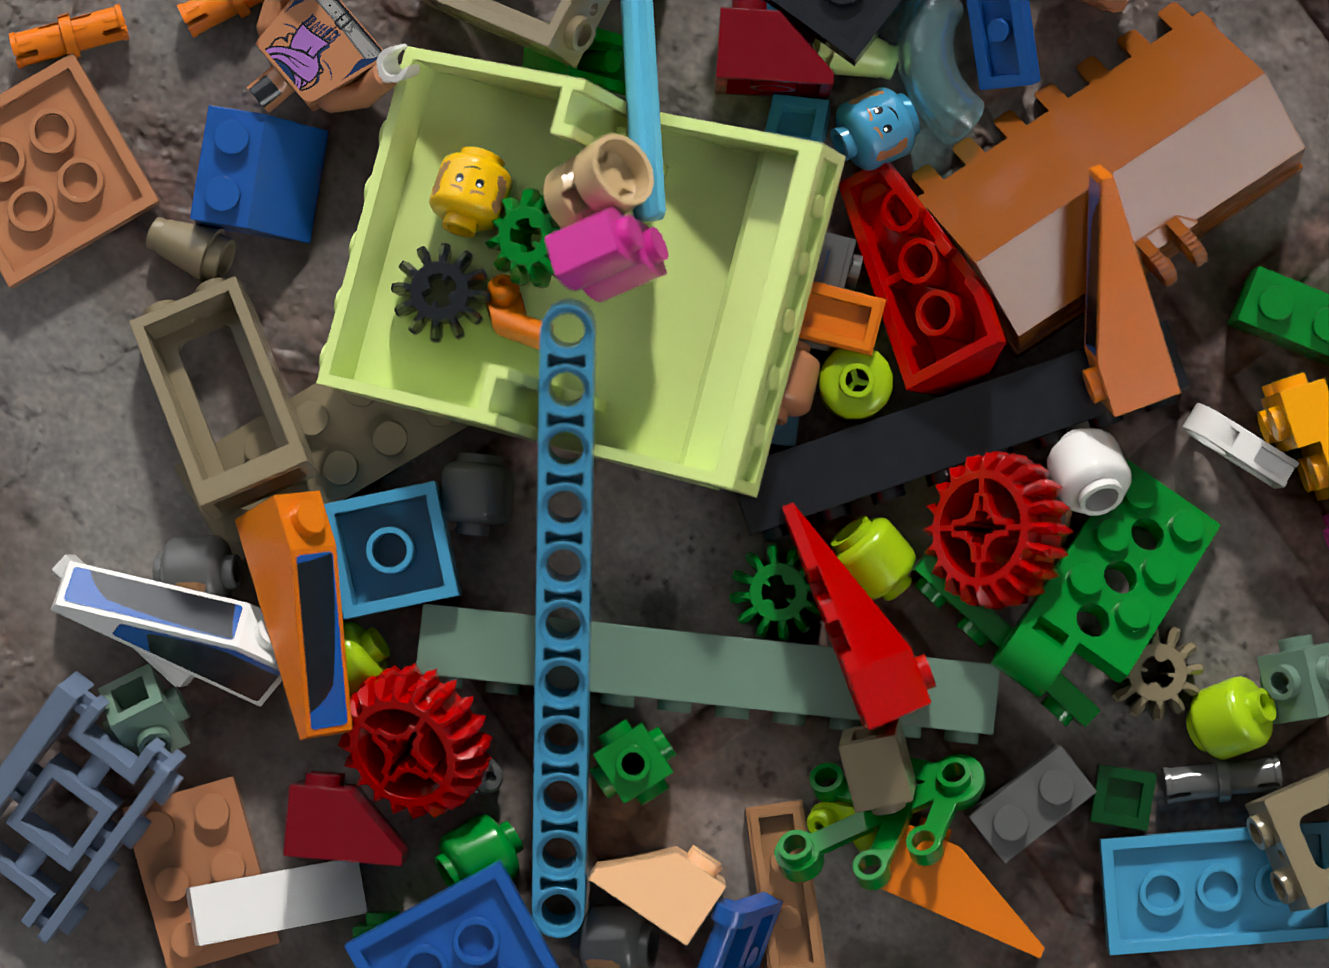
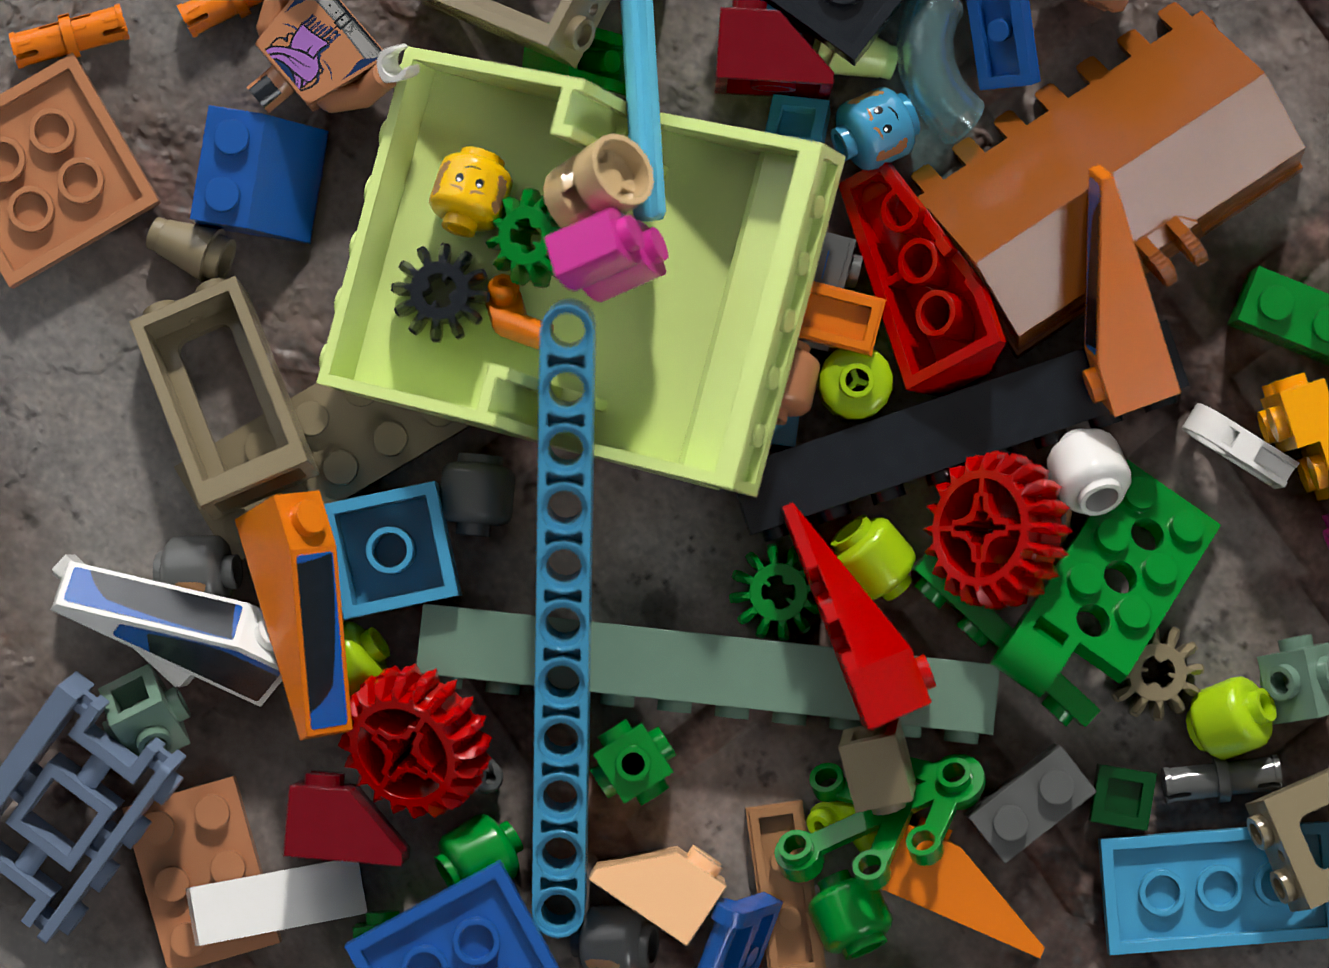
none -> green head [808,869,893,960]

